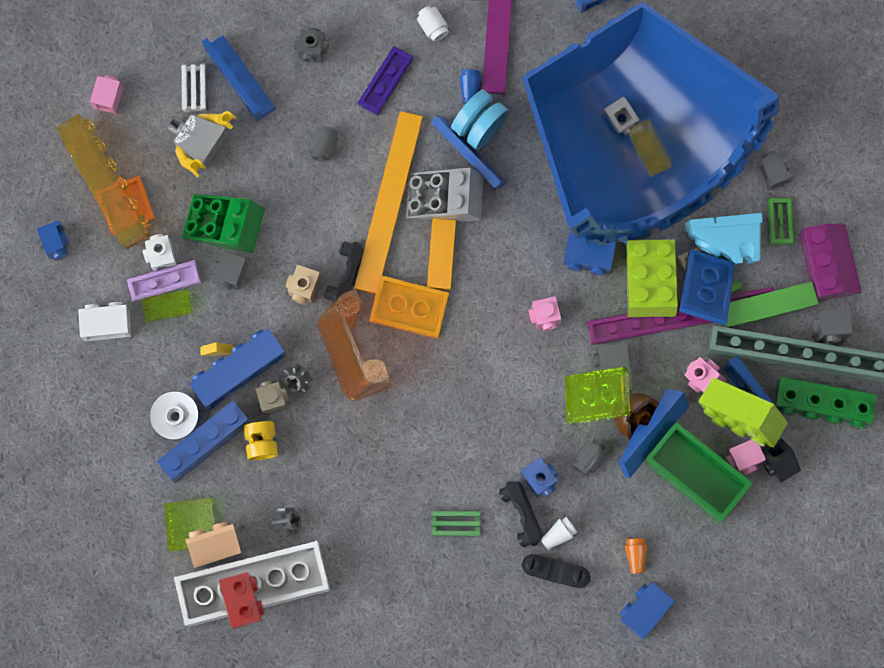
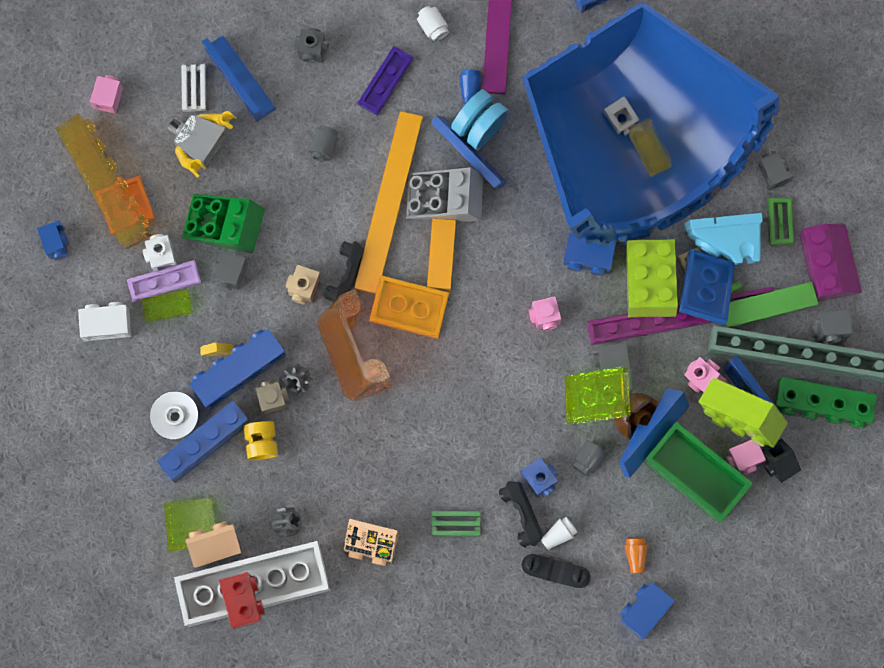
none -> slope [344,519,399,566]

